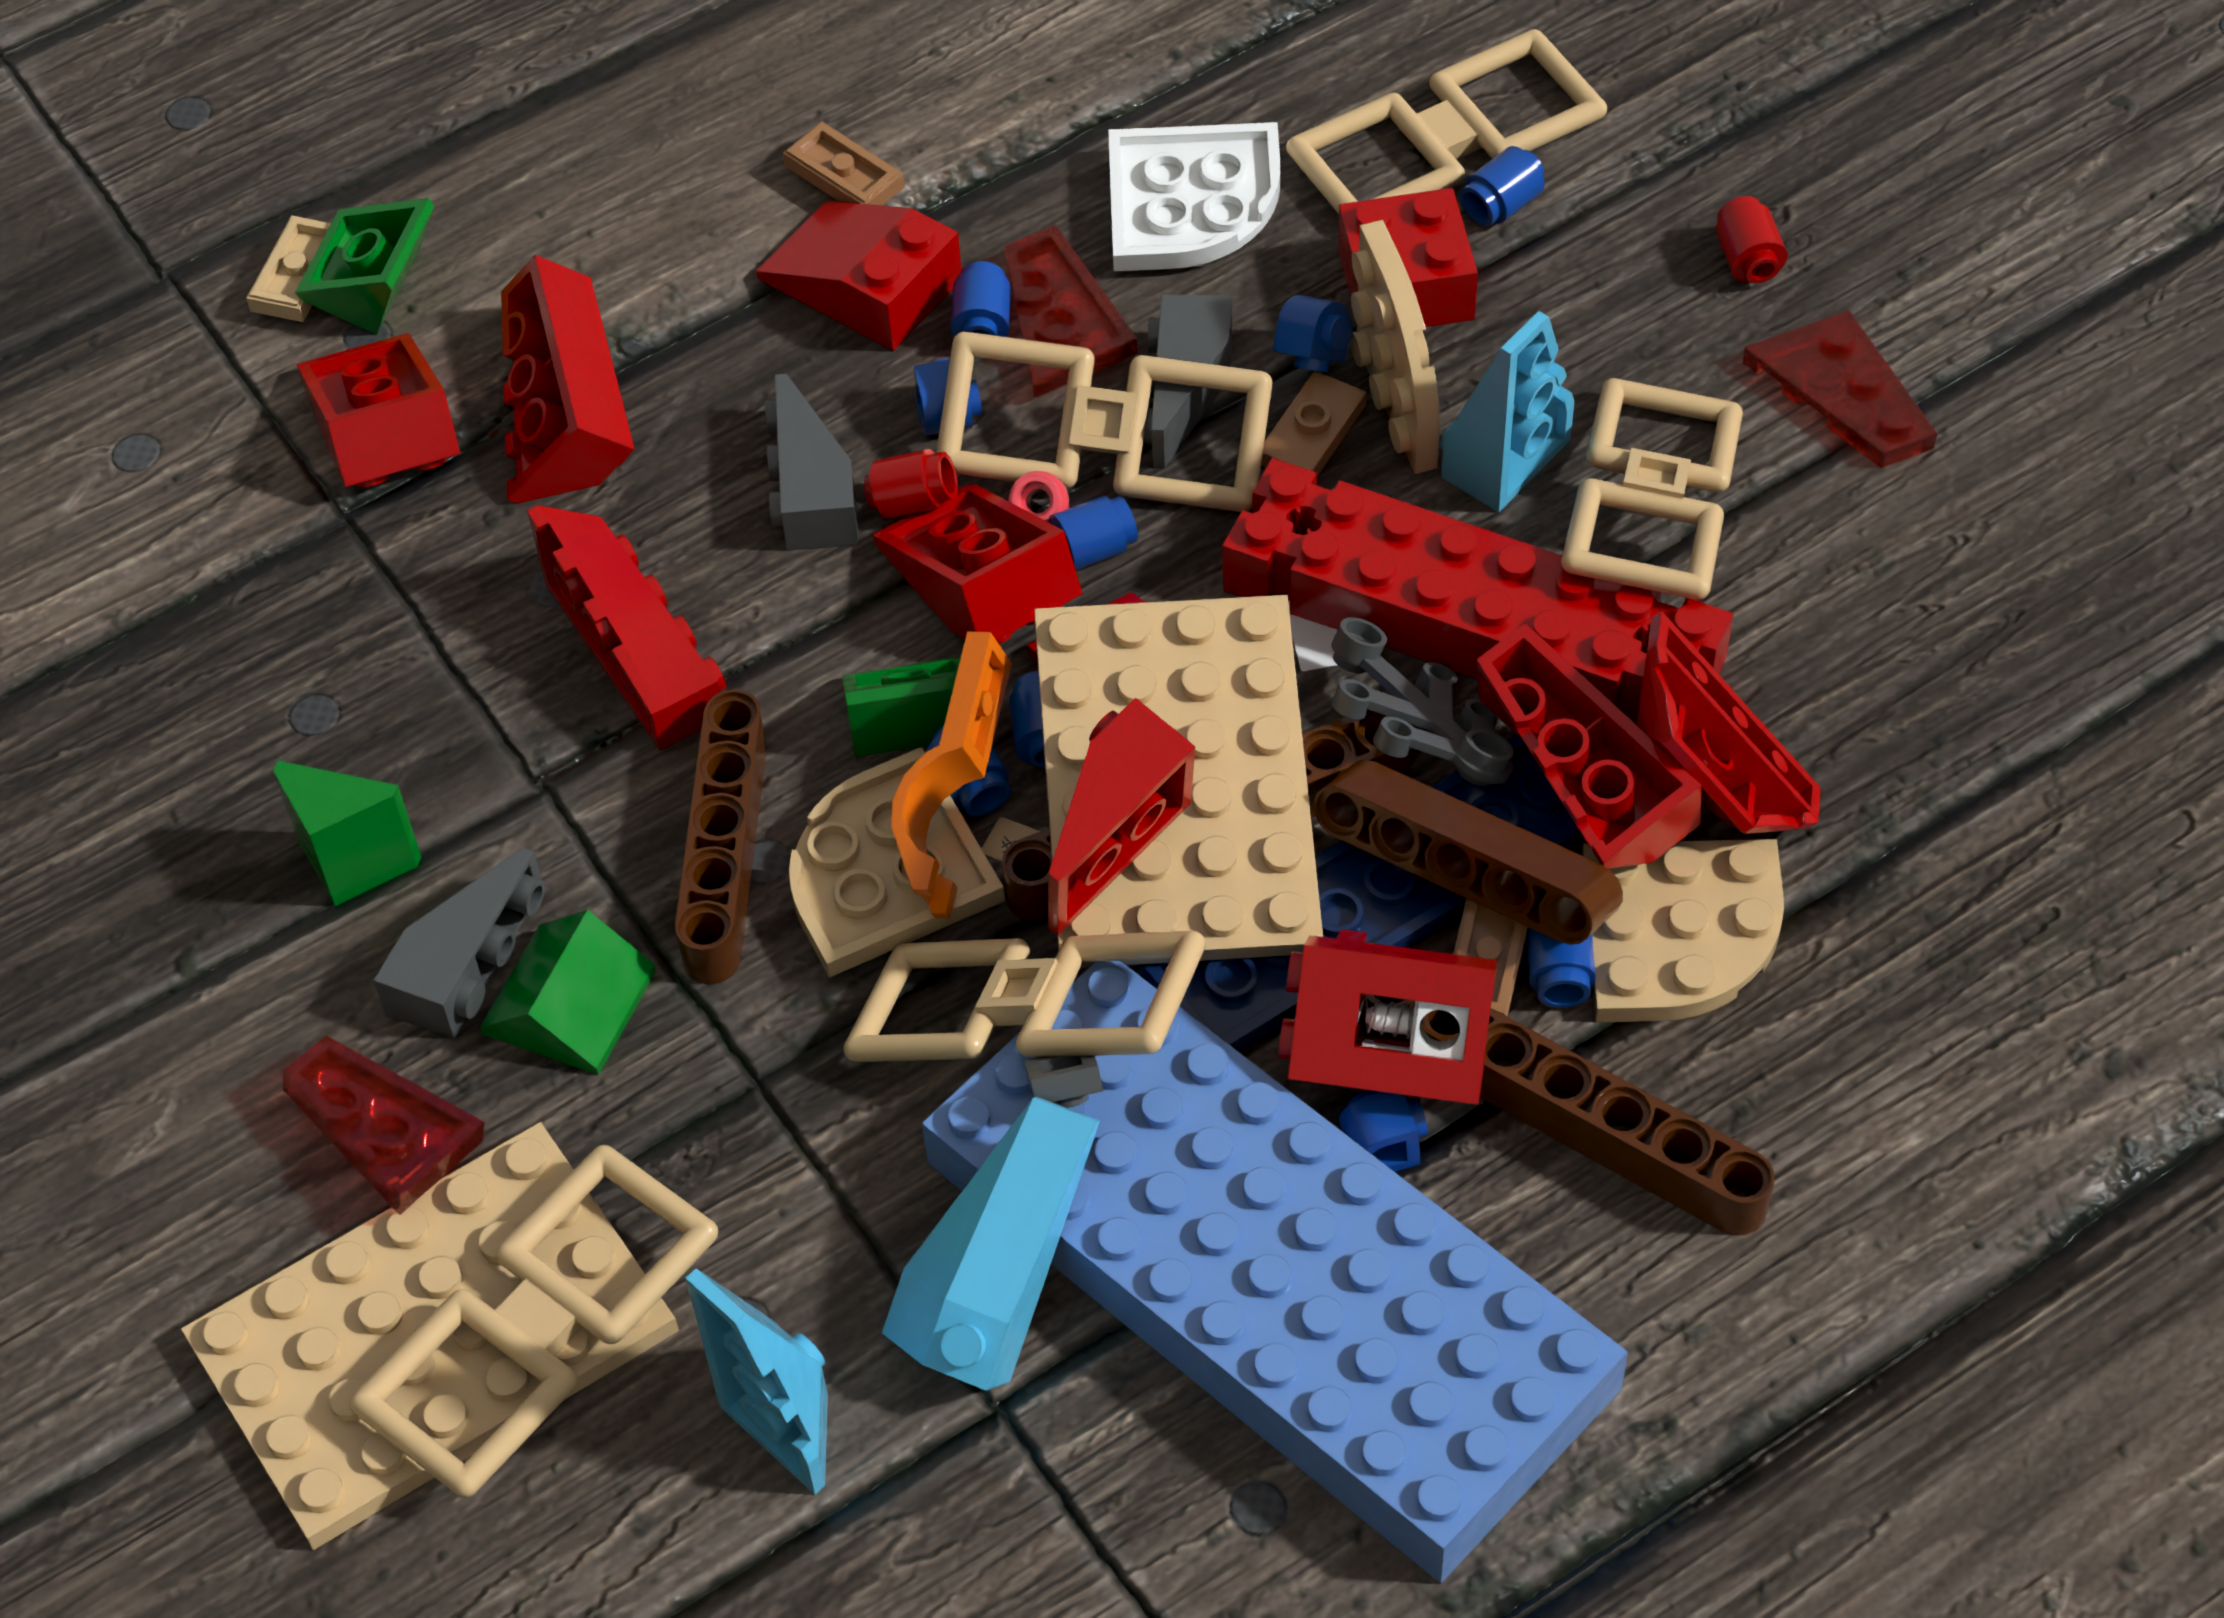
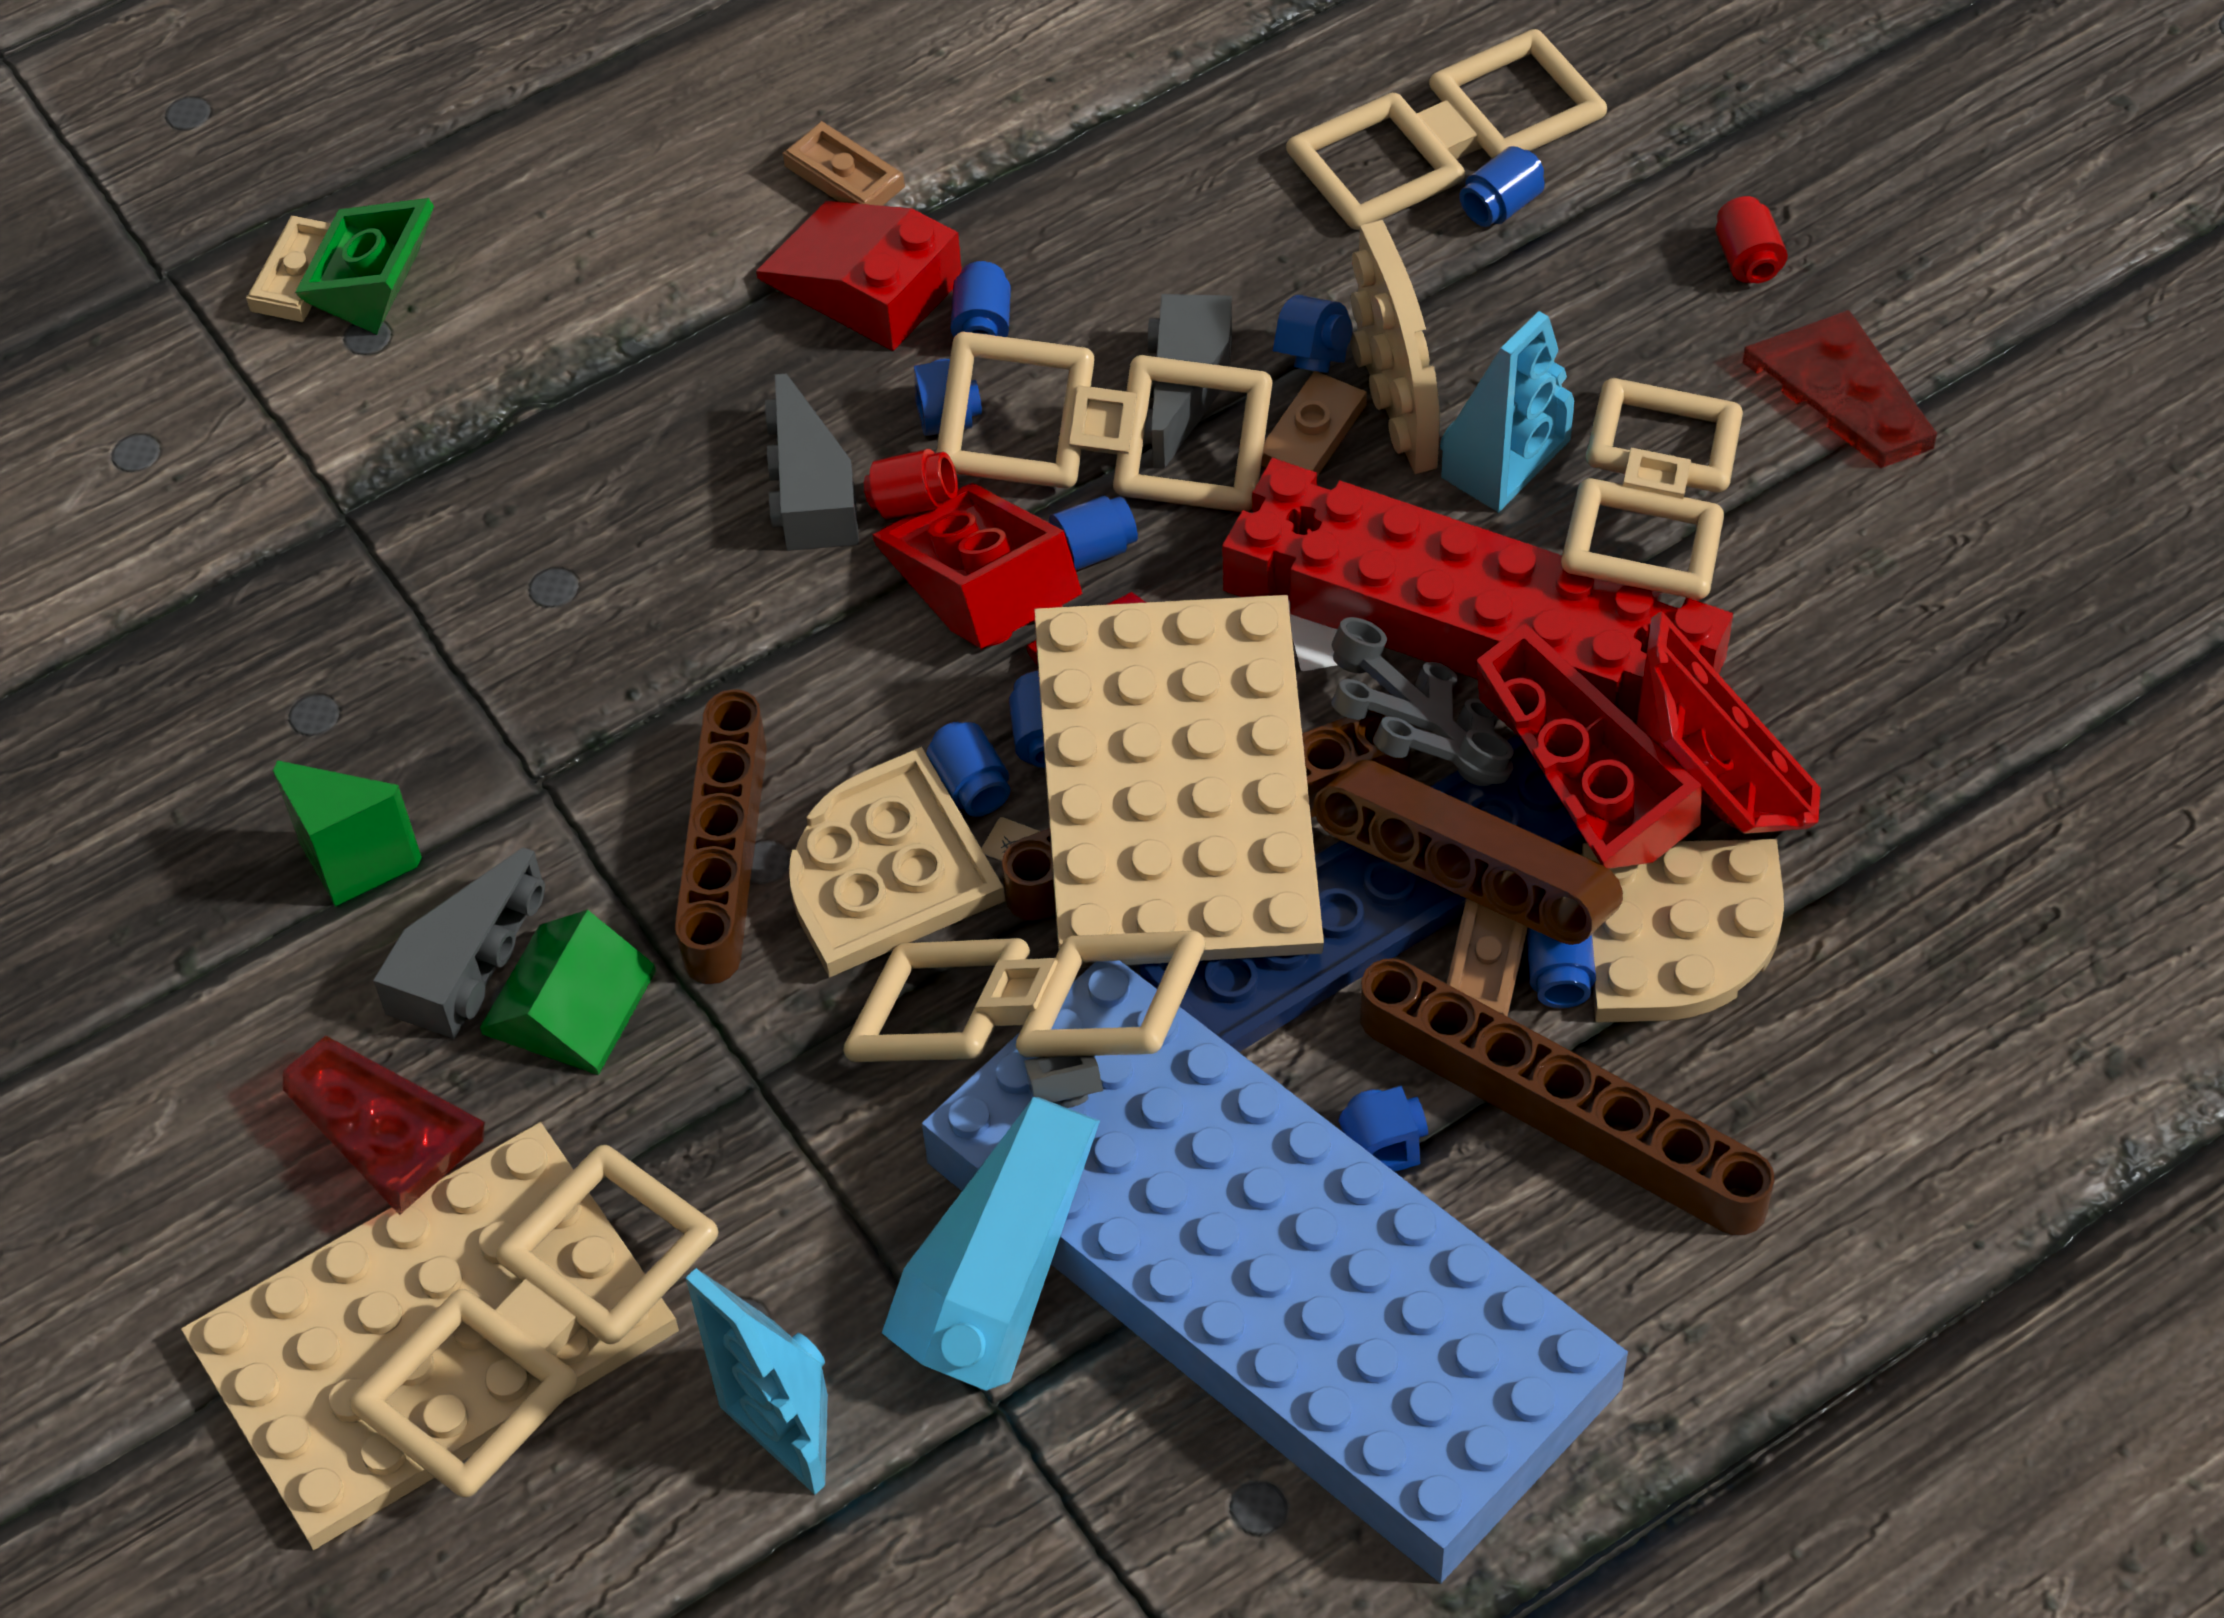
red slope [296,333,461,487] -> none
red wedge [501,255,635,504] -> none
red wedge [527,505,727,751] -> none
green slope [842,657,961,757] -> none
orange piece [891,632,1012,919] -> none
clear red wing [1004,225,1138,398] -> none
coral plate [1008,471,1069,523] -> none
red slope [1048,698,1195,936] -> none
white plate [1108,122,1280,271] -> none
red brick [1278,929,1498,1105] -> none
red brick [1338,188,1478,327] -> none

